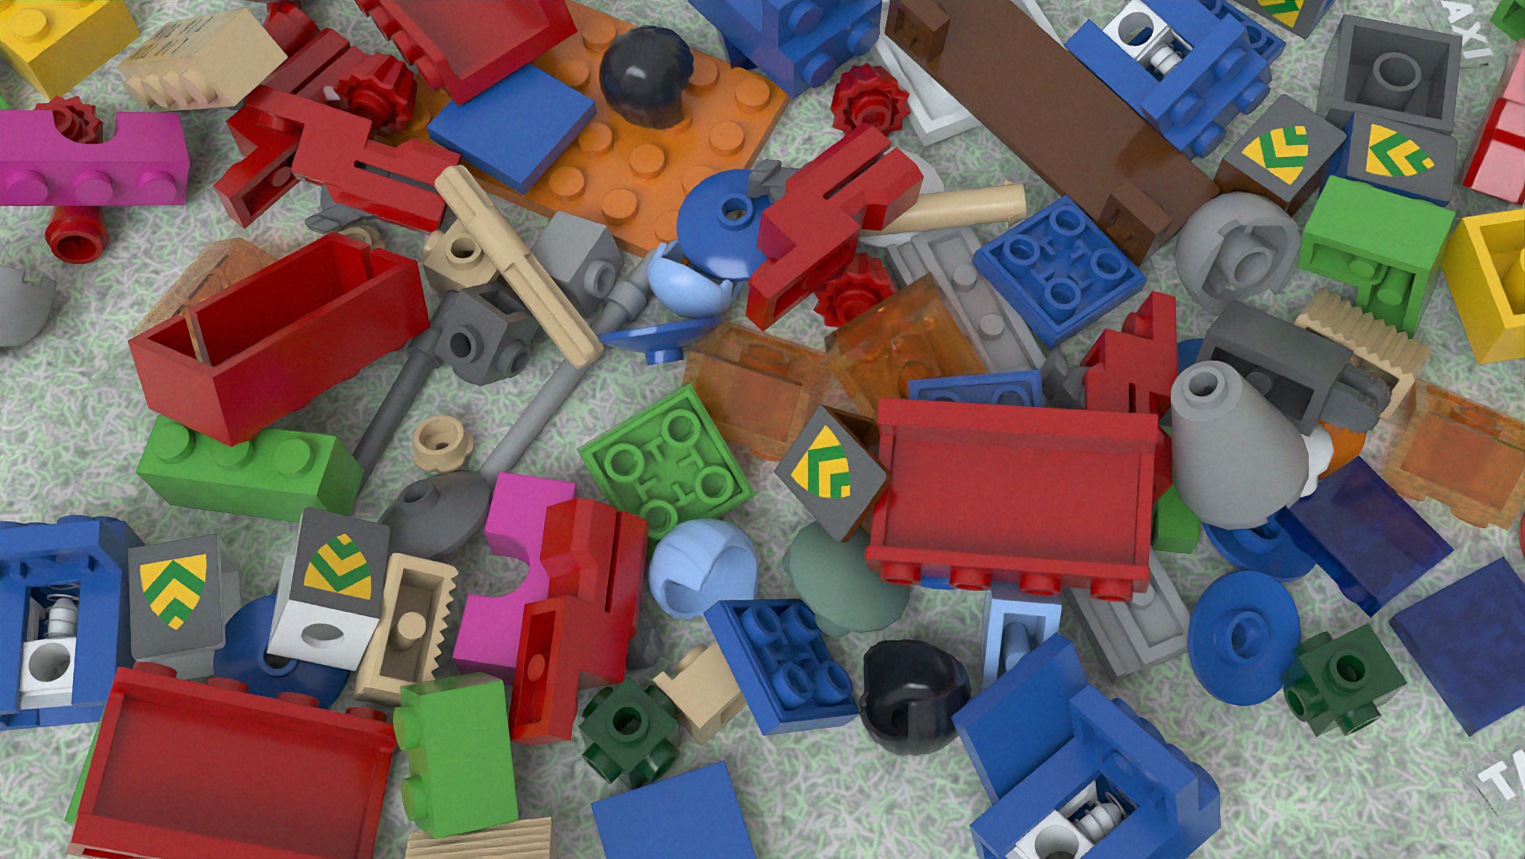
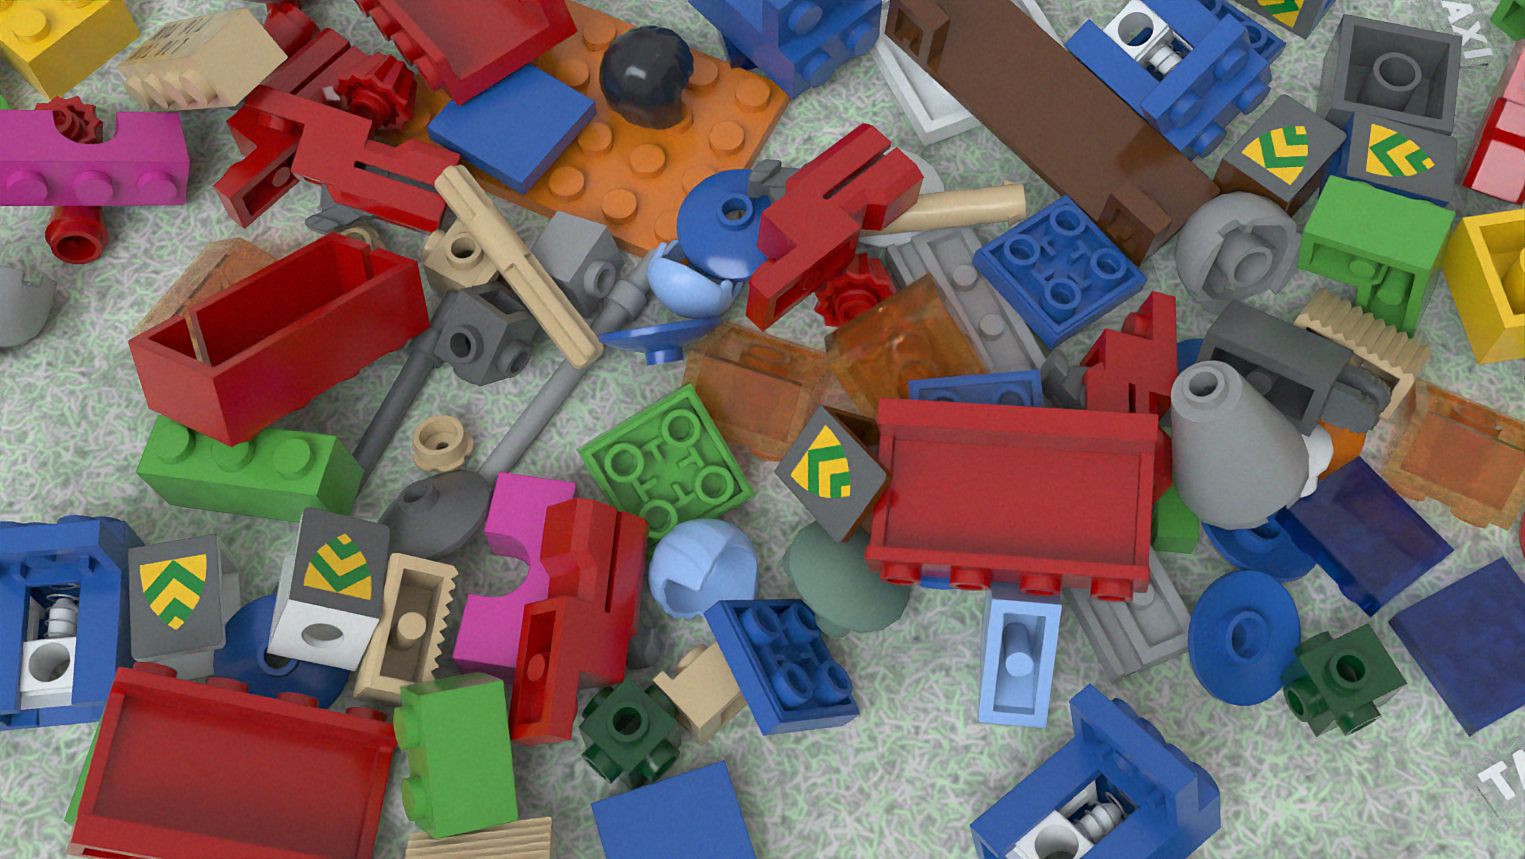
red piece [830,62,911,138] -> none
black hair [859,639,972,756] -> none
blue tile [951,632,1089,806] -> none

